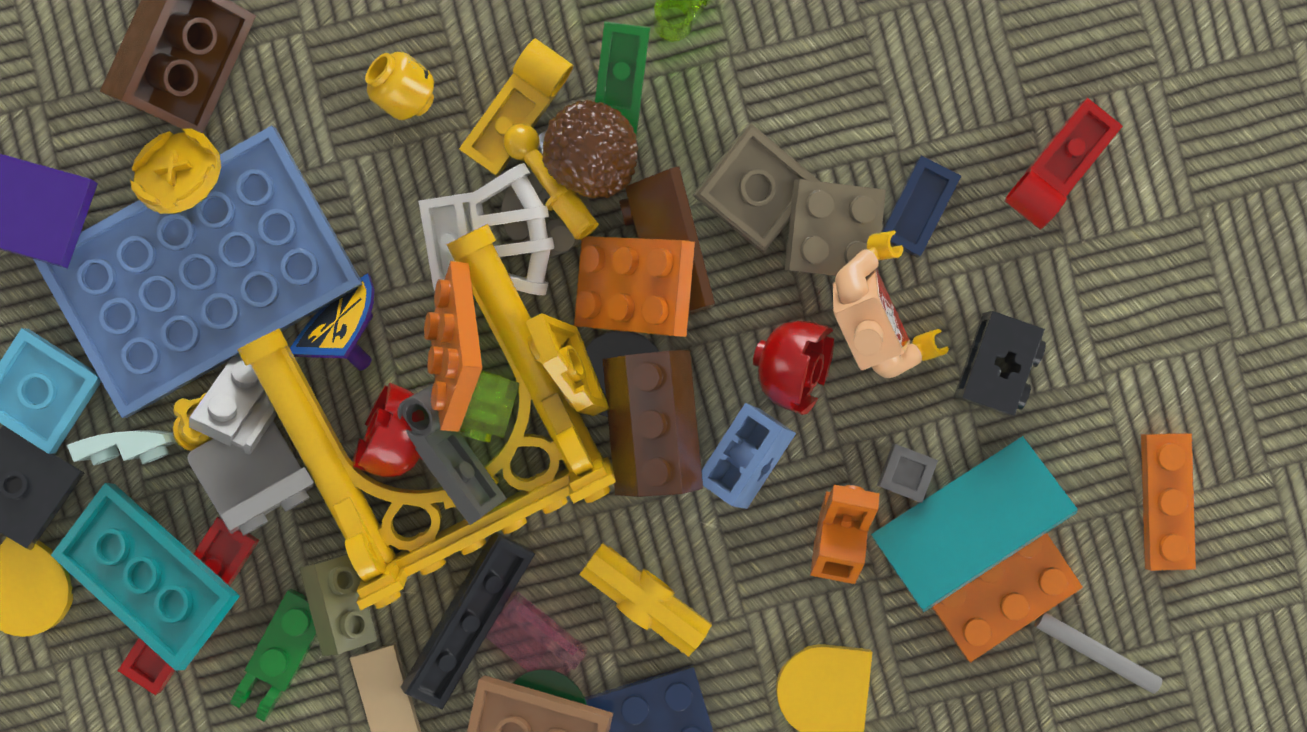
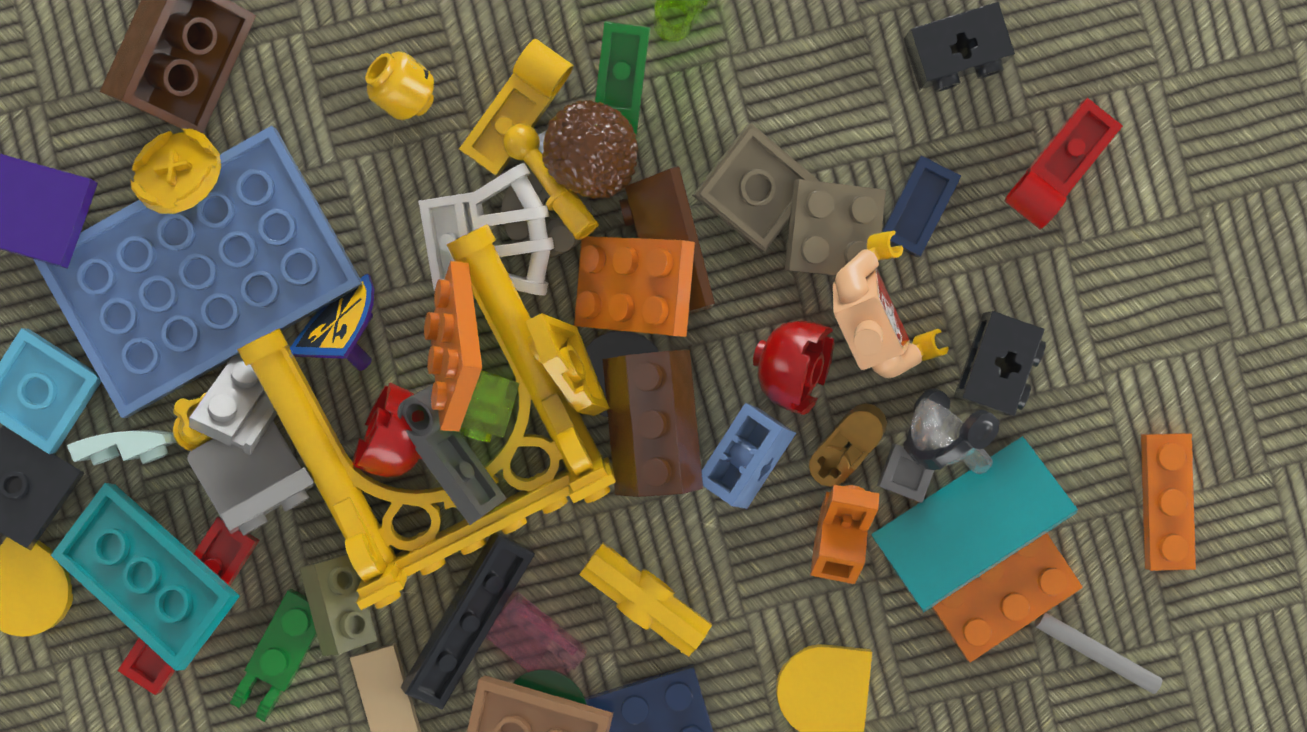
none -> pearl gold piece [809,403,887,487]
none -> black brick [903,2,1015,92]
none -> cap [903,388,1000,474]

